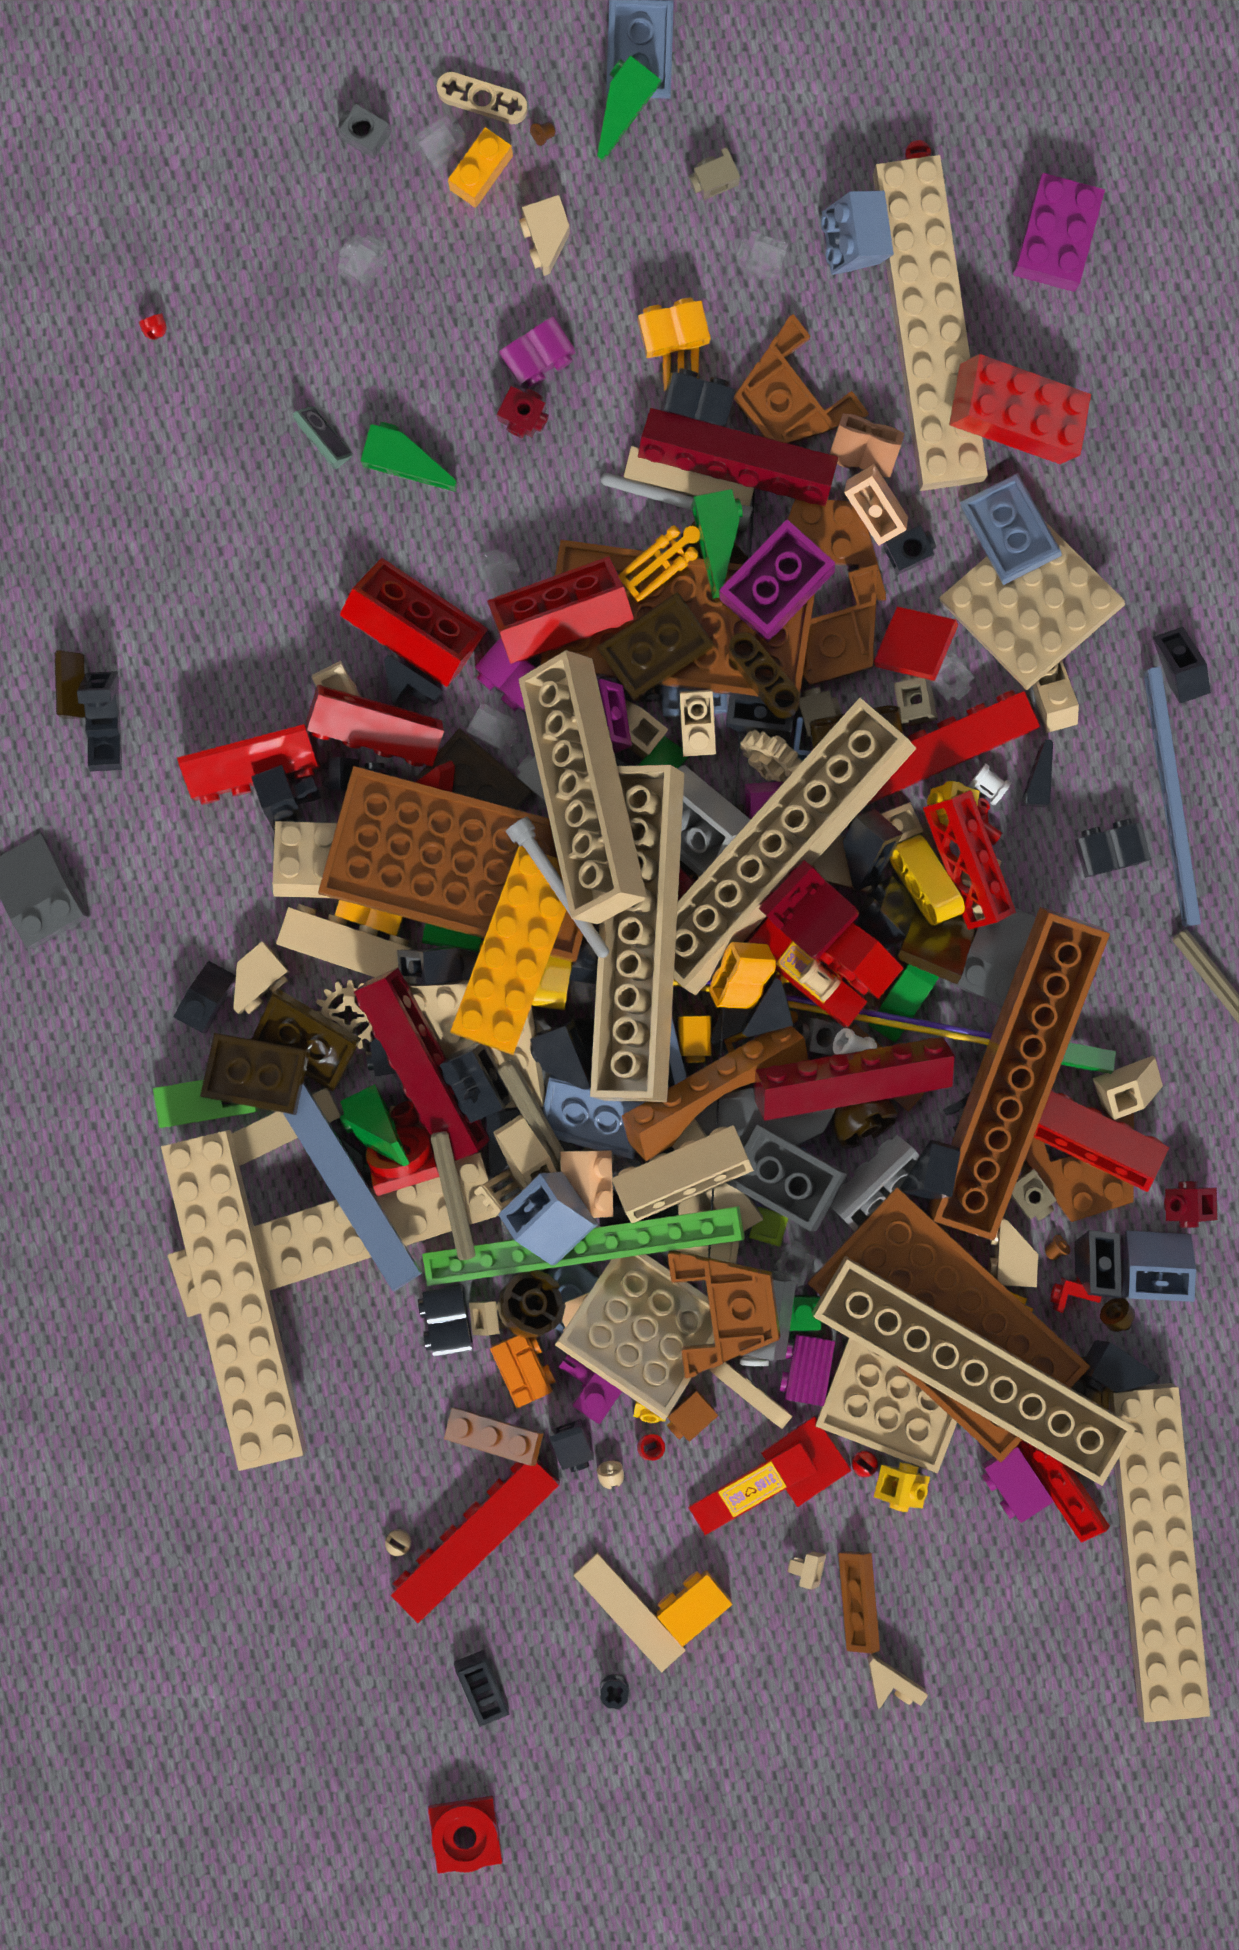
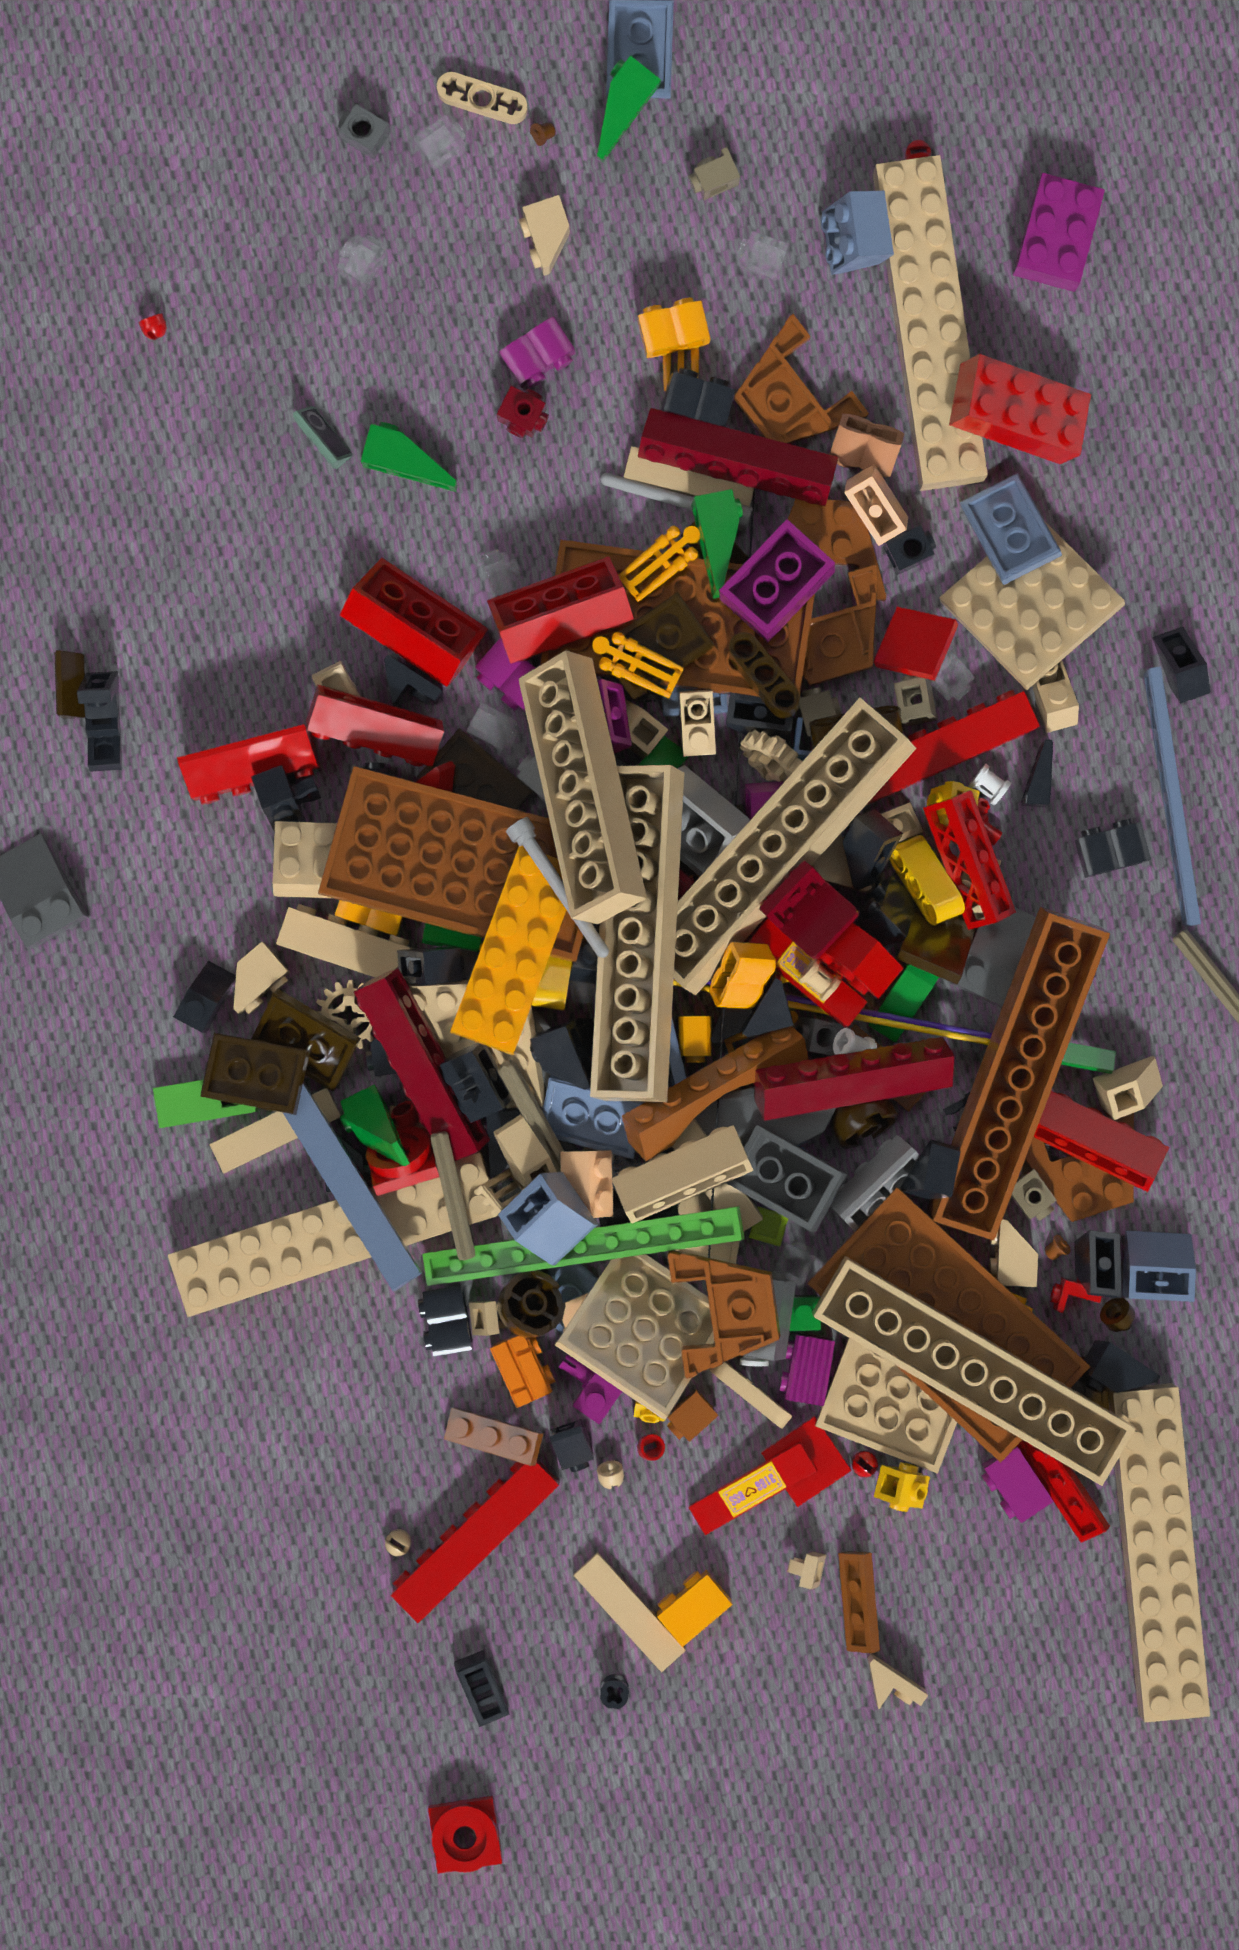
tan brick [161,1130,307,1471] -> none
black tile [322,757,359,792] -> none
light orange brick [448,127,513,208] -> none
dark red brick [1164,1181,1218,1228] -> none
none -> light orange piece [592,632,684,698]

